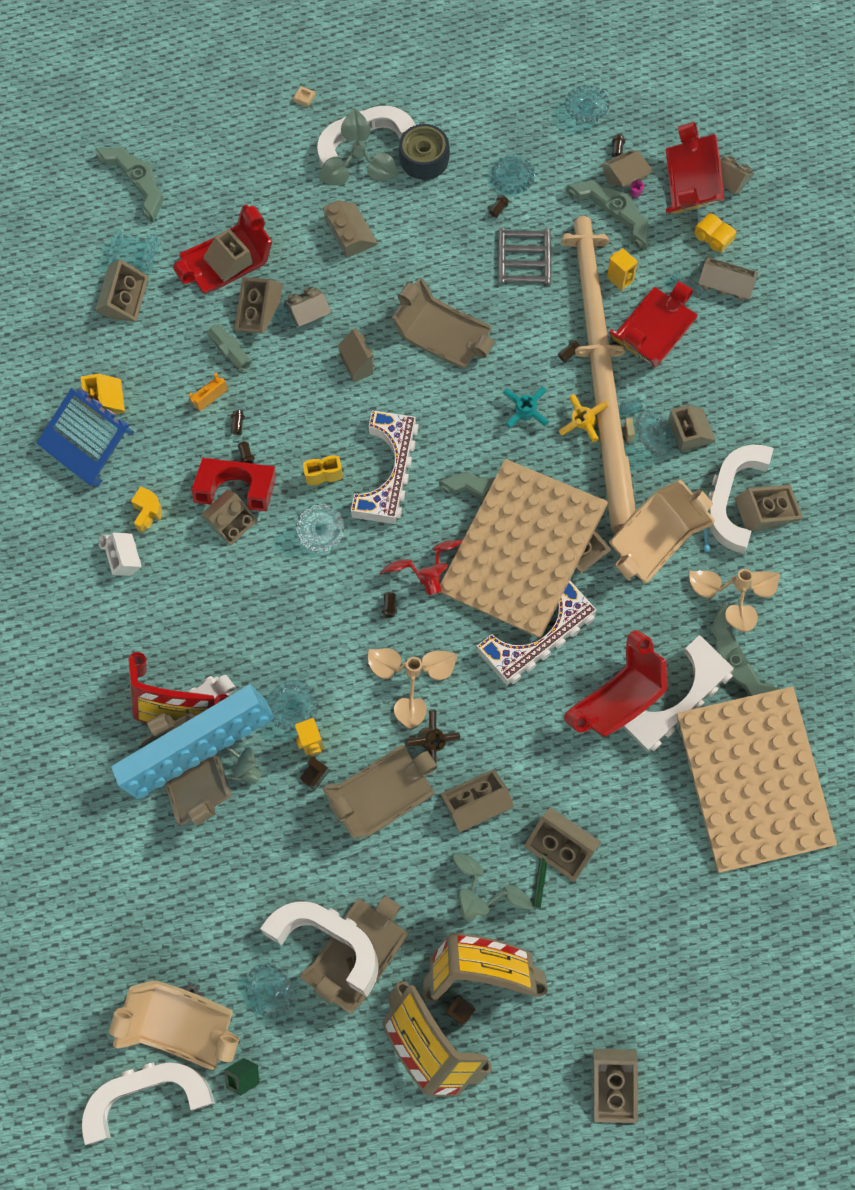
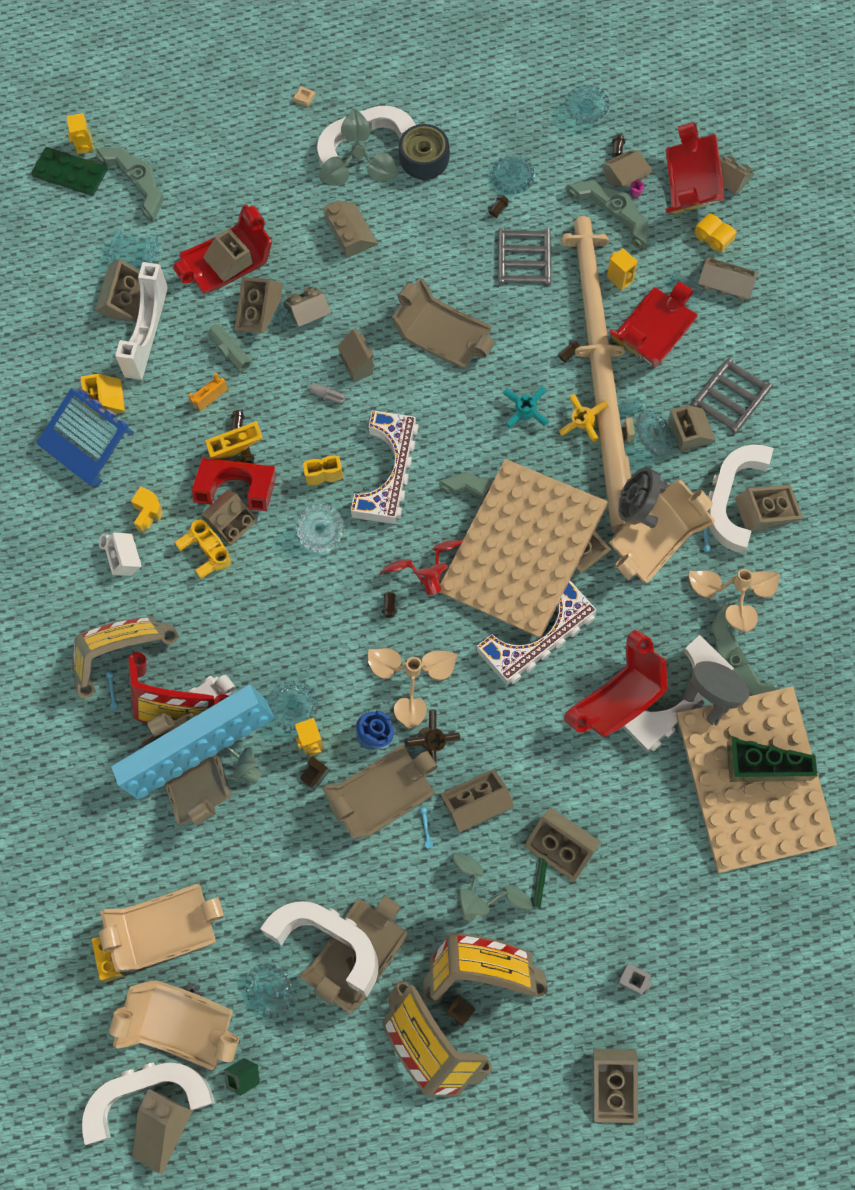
none -> dark green plate [31,147,108,196]
none -> yellow brick [66,113,94,154]
none -> panel [72,617,179,698]
none -> yellow brick [91,937,126,983]
none -> tan panel [99,884,224,972]
none -> medium azure hinge [106,671,118,710]
none -> white arch [115,262,168,380]
none -> dark tan slope [132,1089,192,1175]
none -> yellow piece [174,519,231,580]
none -> yellow slope [205,421,263,460]
none -> light grey axle [309,382,346,404]
none -> blue cone [356,710,395,750]
none -> medium azure hinge [419,807,433,849]
none -> light grey brick [617,963,652,996]
none -> dark grey piece [618,467,667,528]
none -> dark grey piece [682,661,750,726]
none -> flat silver bar [691,358,773,434]
none -> dark green wedge [727,736,818,782]

